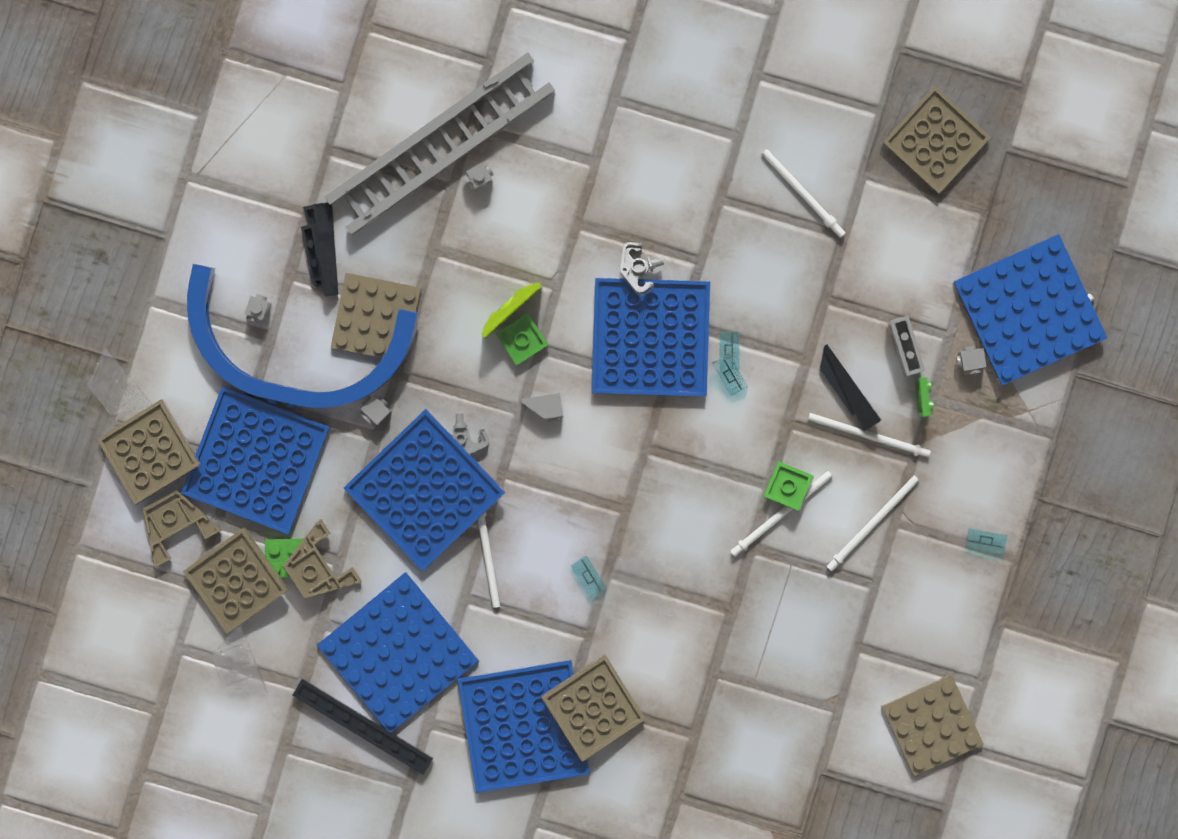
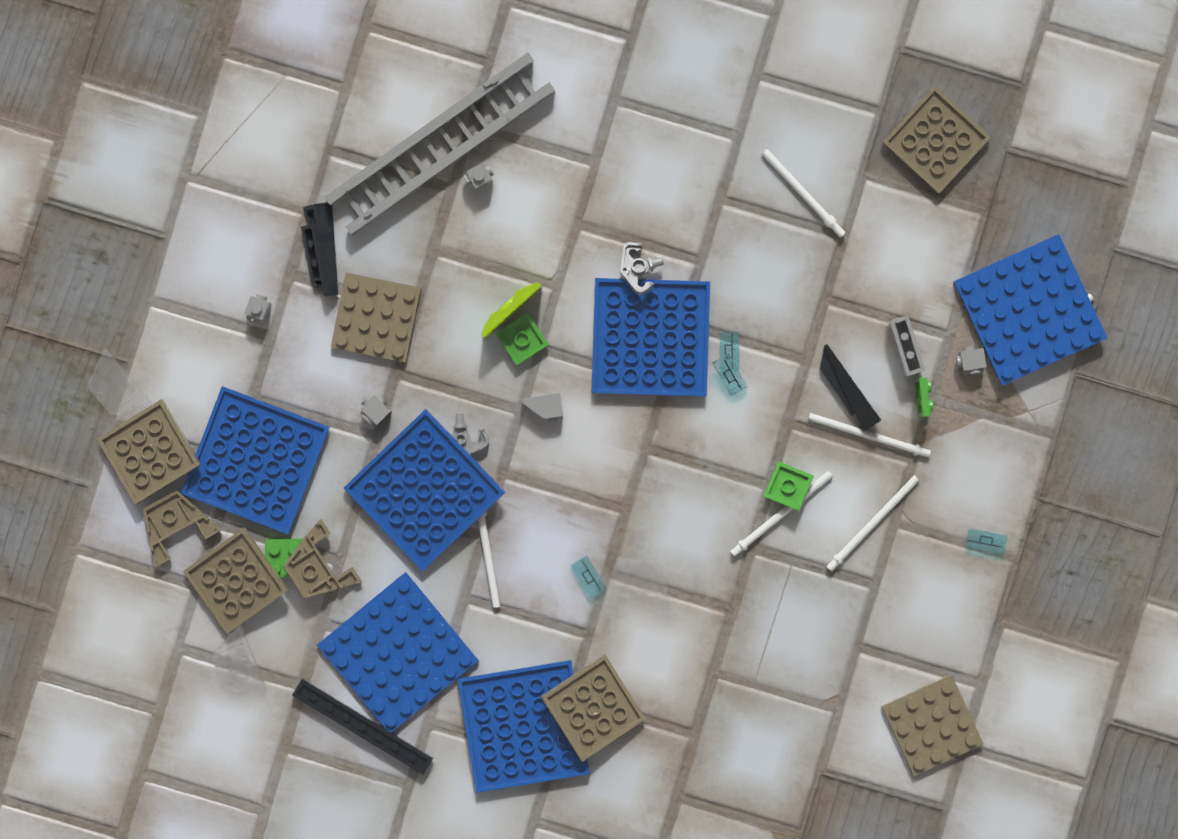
blue arch [187,264,420,408] -> none

